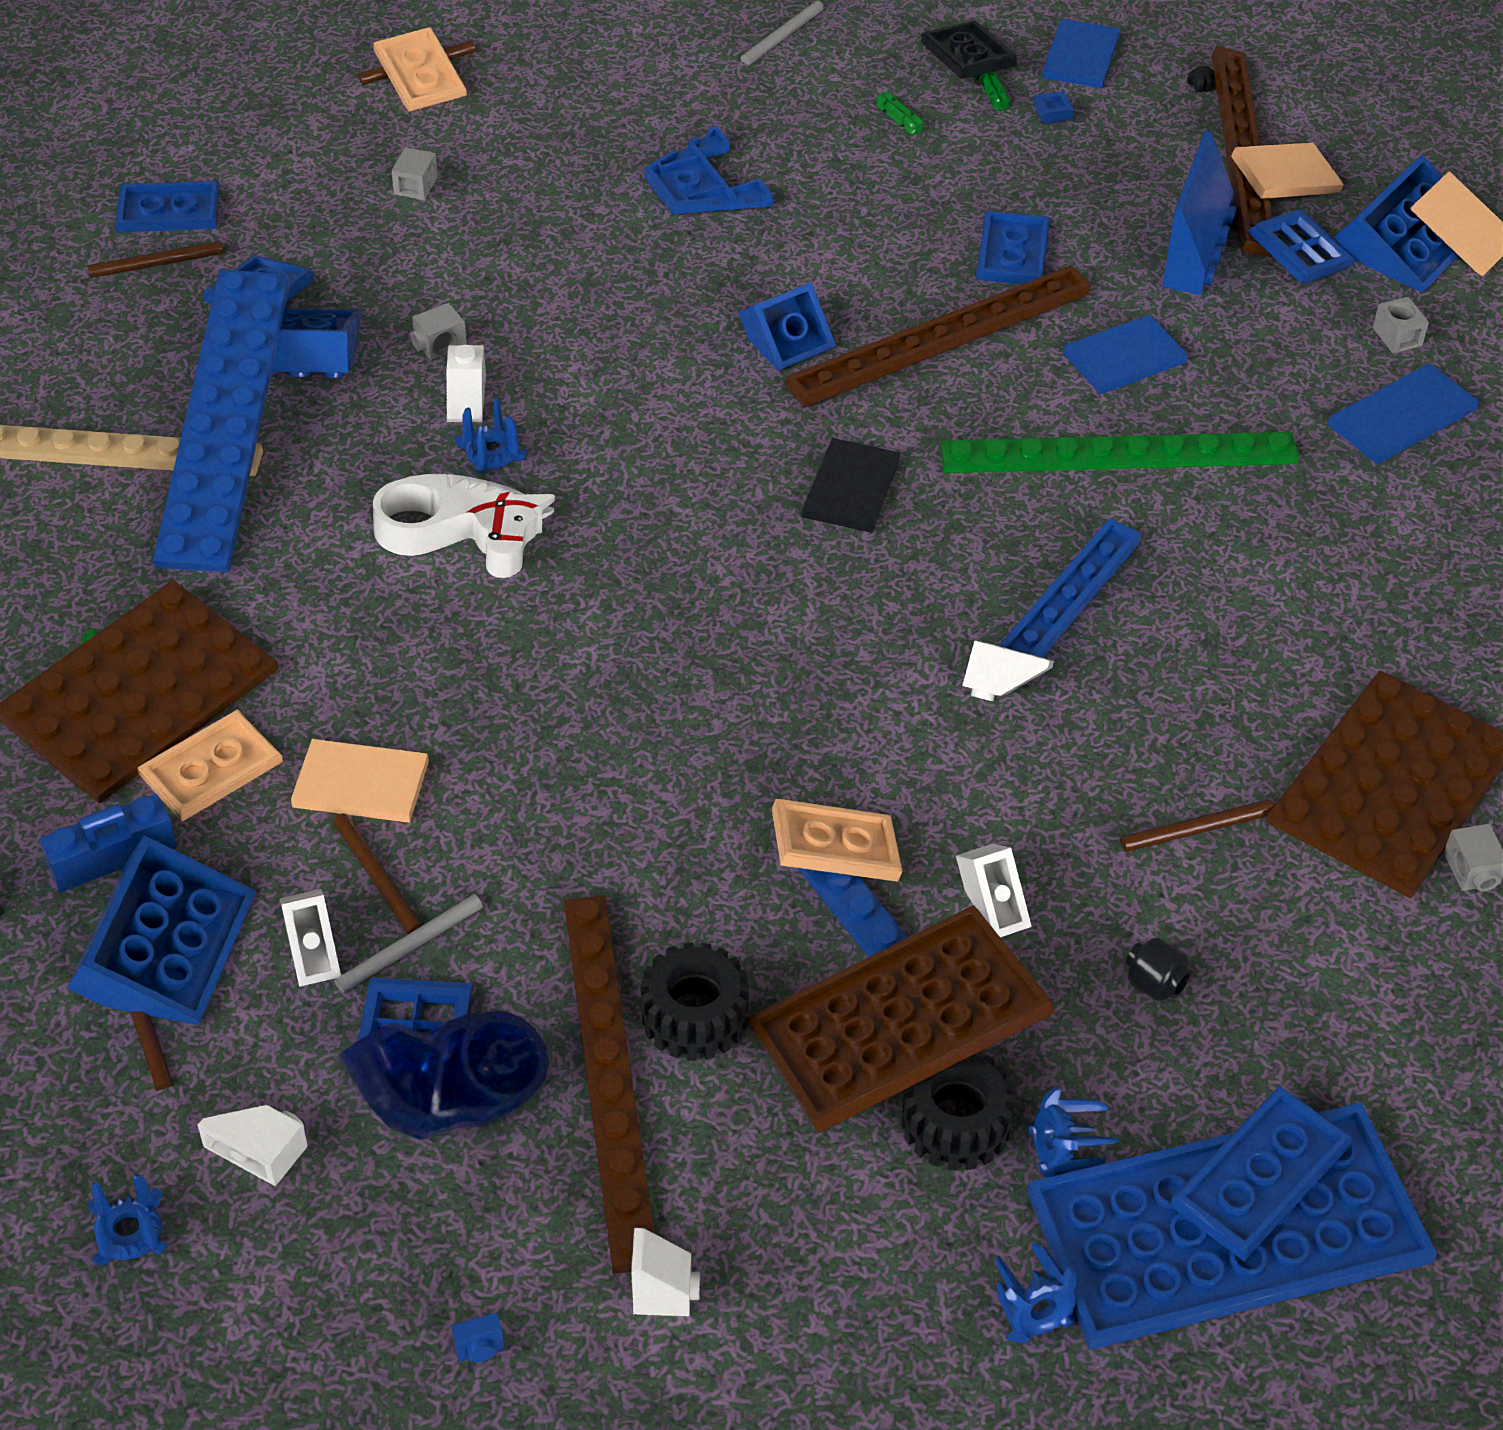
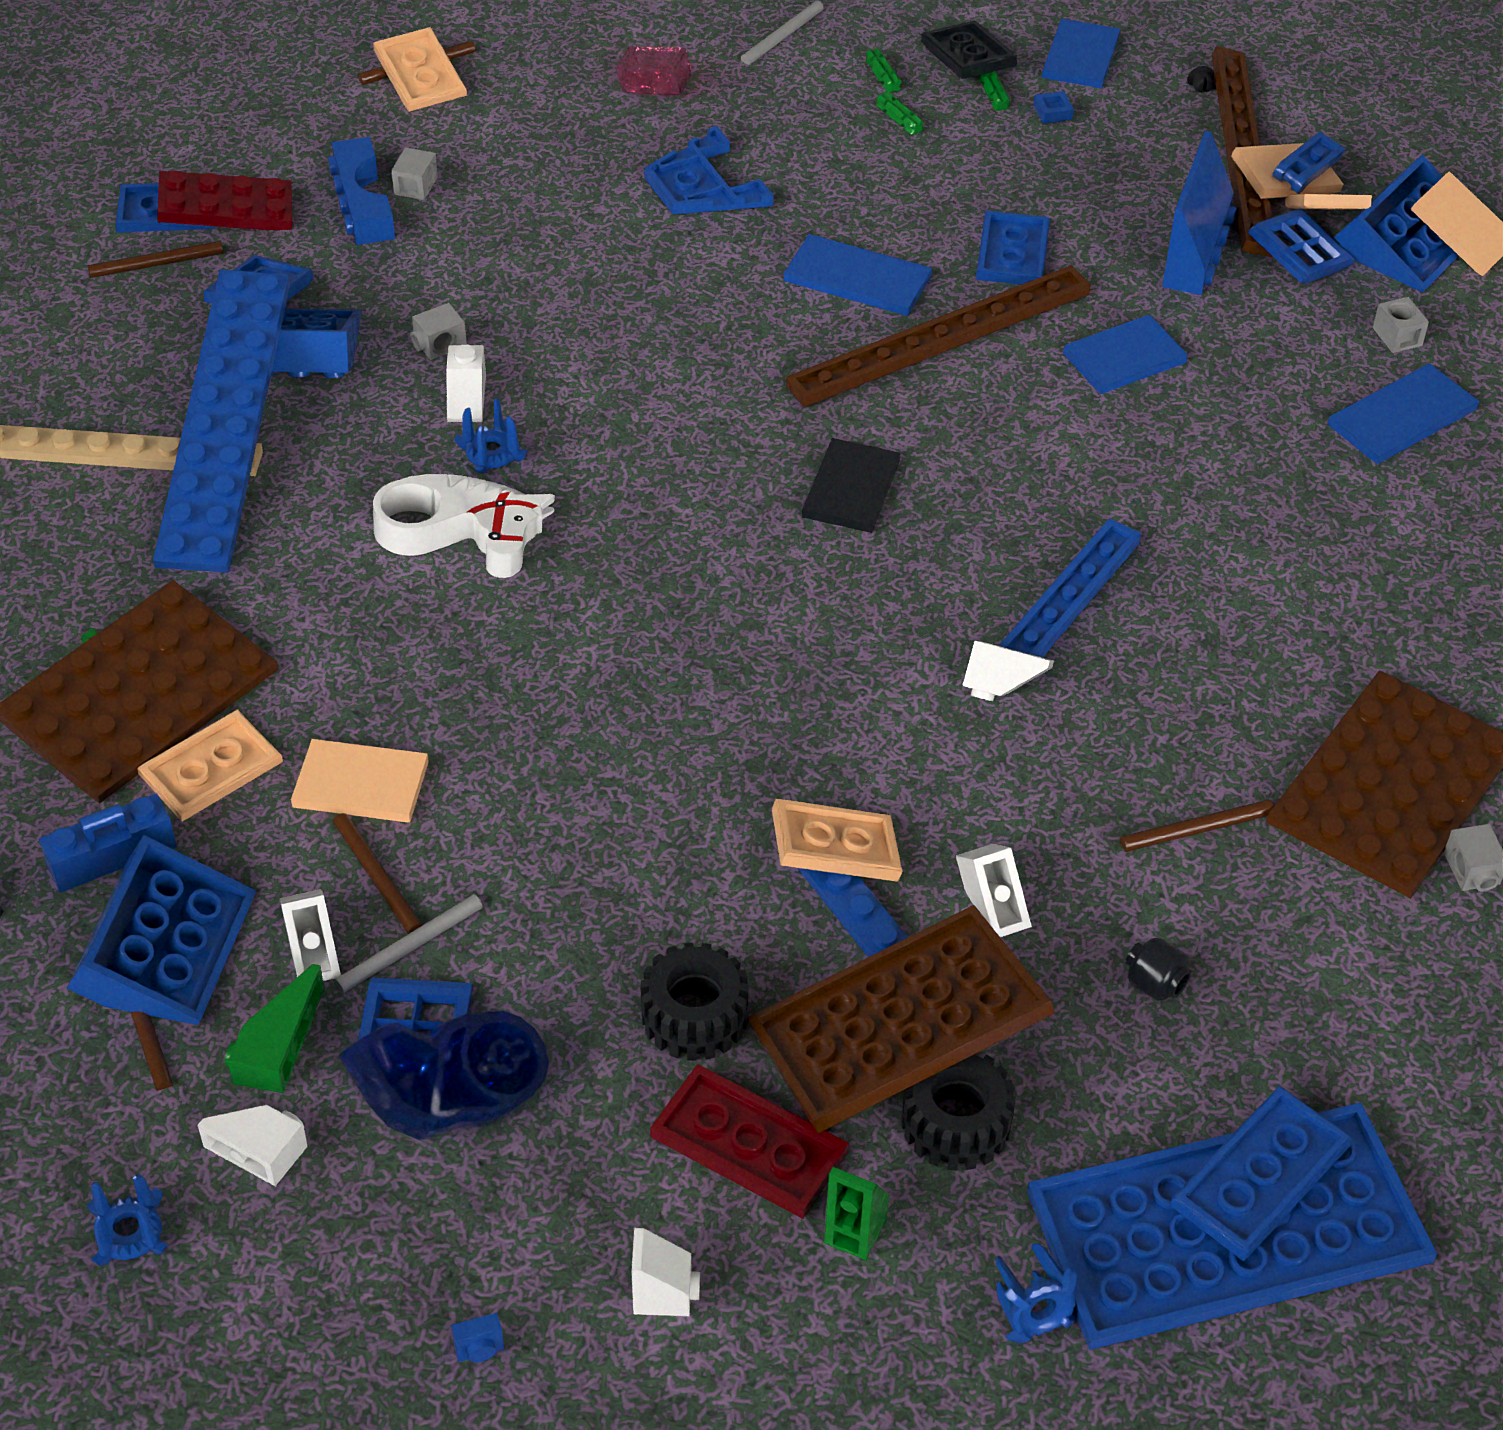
reddish brown plate [564,895,654,1274] -> none
blue slope [738,282,836,371] -> none
green plate [940,432,1299,473] -> none
blue piece [1027,1087,1118,1178] -> none
none -> dark red plate [157,171,292,231]
none -> green slope [225,964,325,1094]
none -> blue arch [328,137,395,245]
none -> clear pink brick [616,46,692,96]
none -> dark red plate [650,1064,849,1219]
none -> blue tile [784,234,932,316]
none -> green slope [824,1167,890,1260]
none -> green axle [866,48,902,93]
none -> blue plate [1272,132,1346,194]
none -> light nougat tile [1285,194,1372,210]

